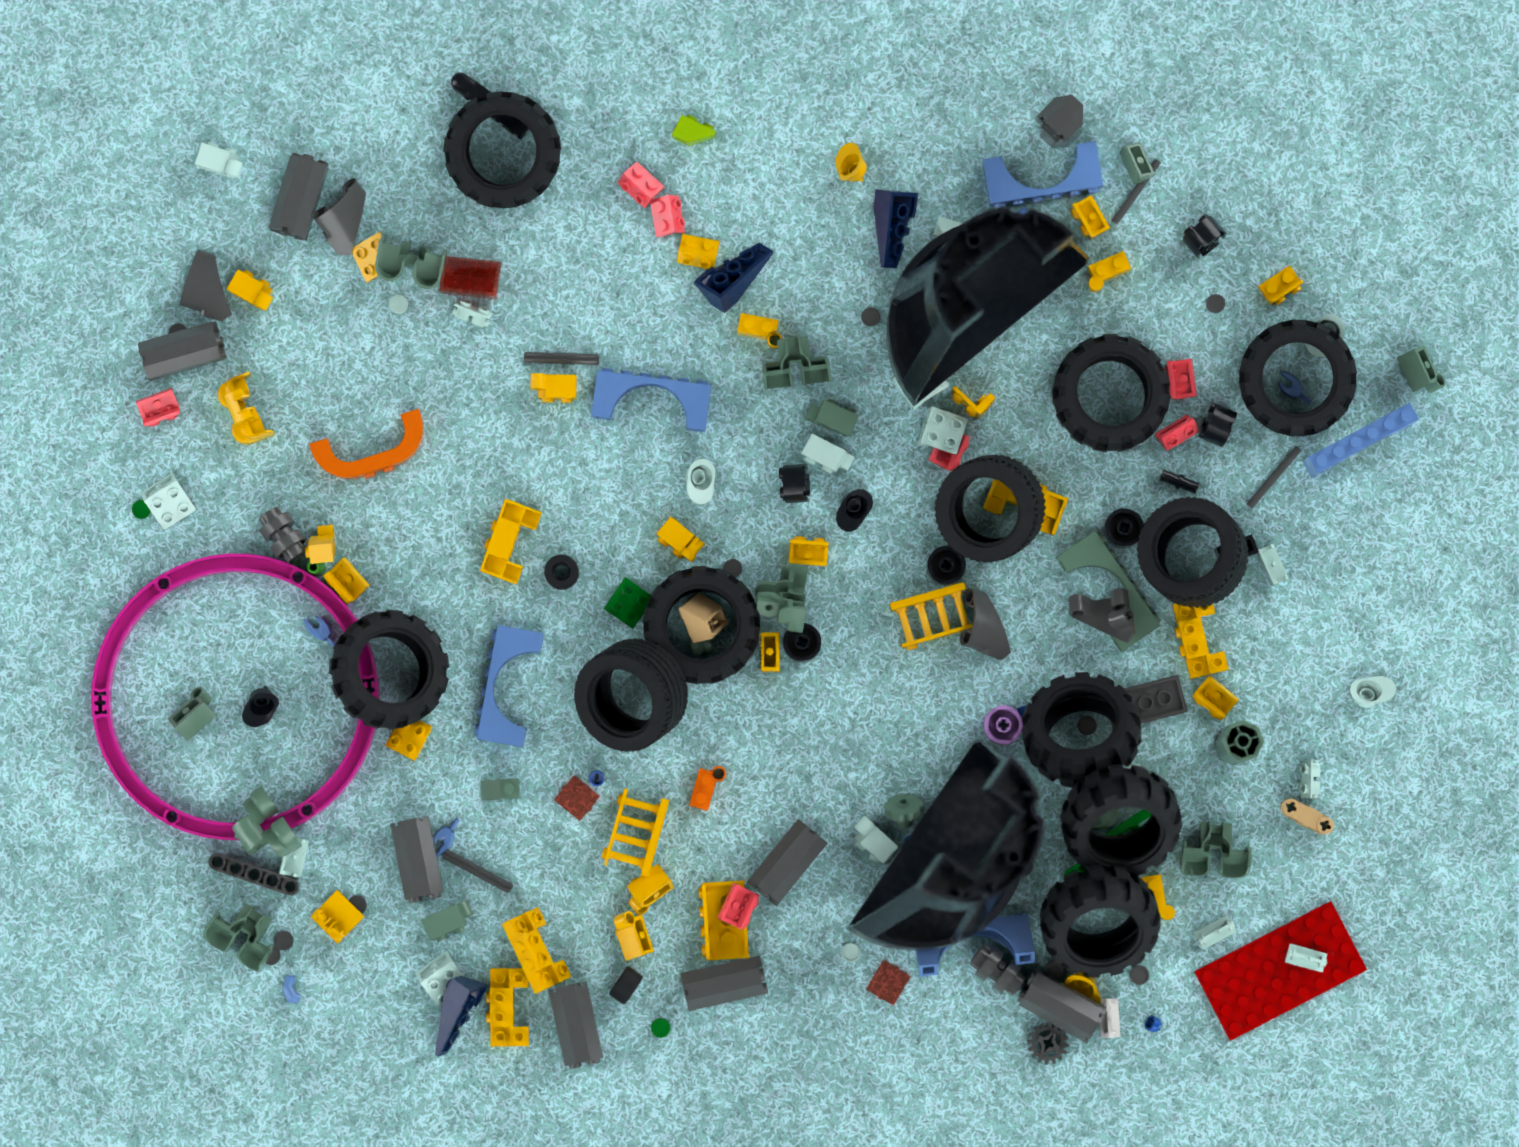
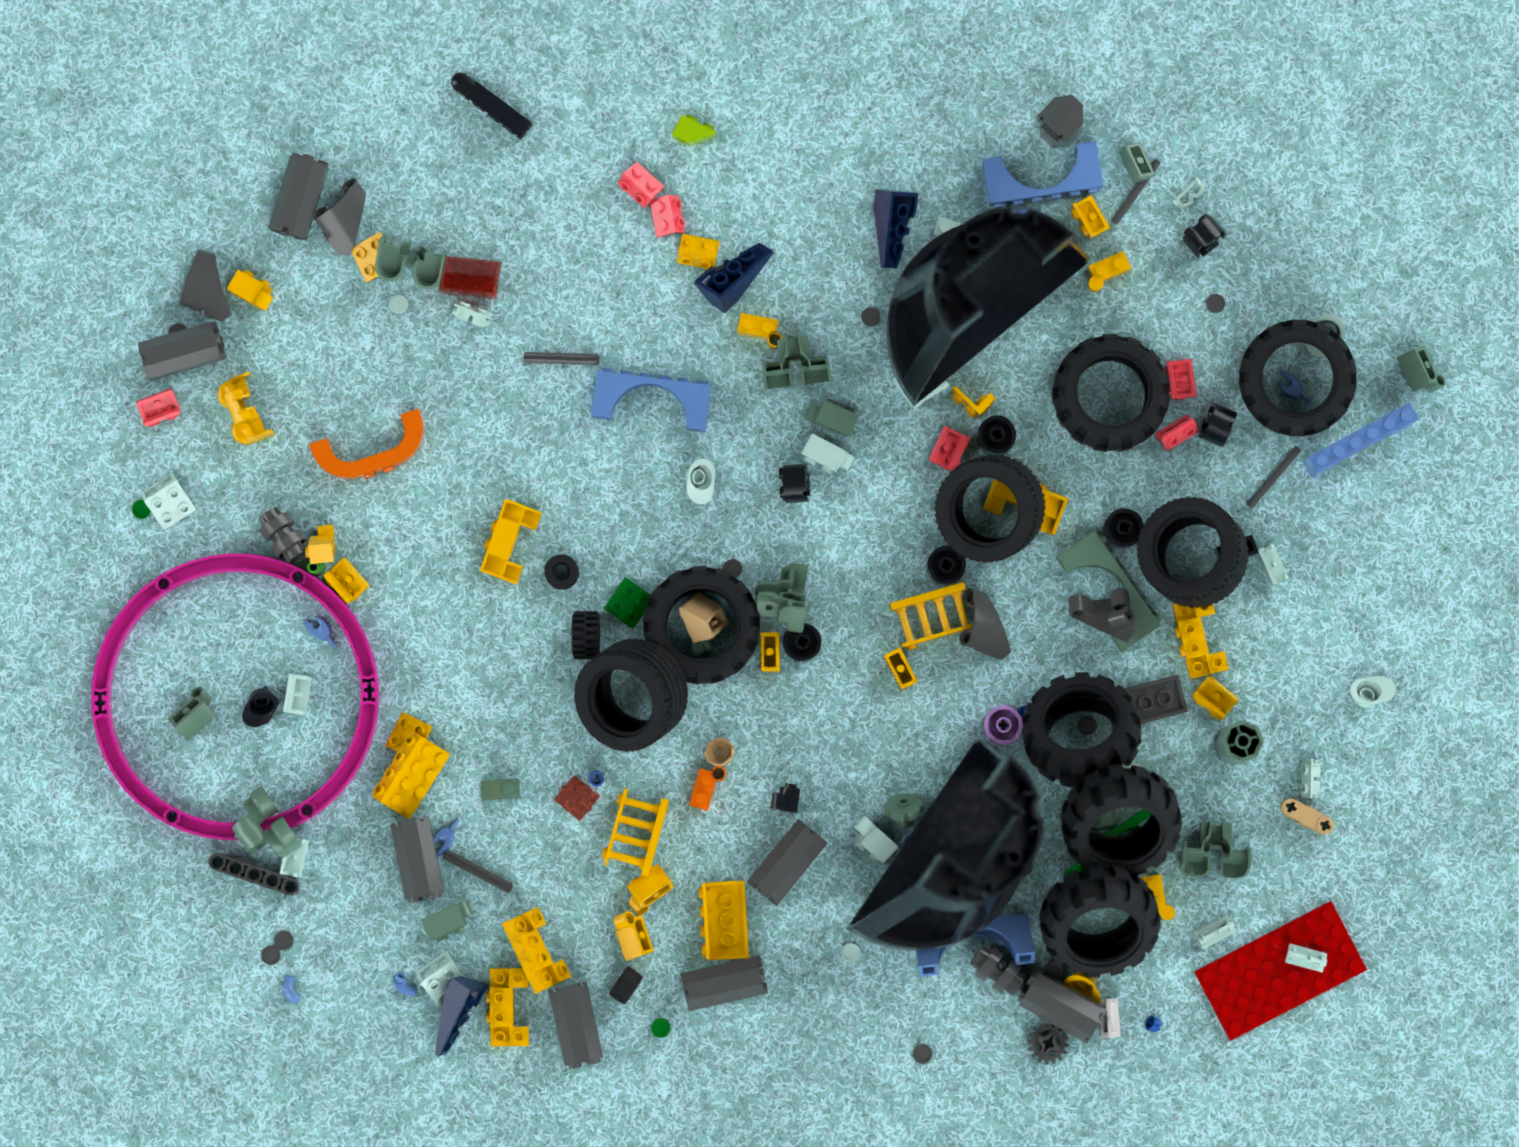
light aqua hinge [195,142,243,179] -> none
sand green piece [203,903,274,972] -> none
yellow hinge [311,889,365,944] -> none
black tyre [329,610,450,730] -> none
dark grey piece [349,896,367,913] -> none
black tyre [443,91,562,209] -> none
medium blue arch [474,625,544,748] -> none
yellow hinge [530,373,577,403] -> none
yellow hinge [656,516,705,563] -> none
coral bracket [717,883,759,930] -> none
yellow bracket [789,536,829,567] -> none
yellow piece [835,143,867,182] -> none
black piece [836,489,873,532] -> none
clear red piece [866,960,911,1006] -> none
light aqua bracket [917,407,967,455] -> none
dark grey piece [1130,966,1149,985] -> none
black pin [1159,469,1199,494] -> none
yellow bracket [1258,265,1304,306] -> none
none -> light aqua hinge [283,674,312,716]
none -> yellow bracket [372,731,451,819]
none -> medium blue arm [393,972,418,997]
none -> black tyre [572,611,600,659]
none -> tan hair [704,738,735,767]
none -> black hinge [770,783,800,813]
none -> yellow brick [884,647,918,691]
none -> dark grey piece [913,1044,932,1064]
none -> black brick [977,415,1016,456]
none -> light aqua helmet [1172,177,1205,209]

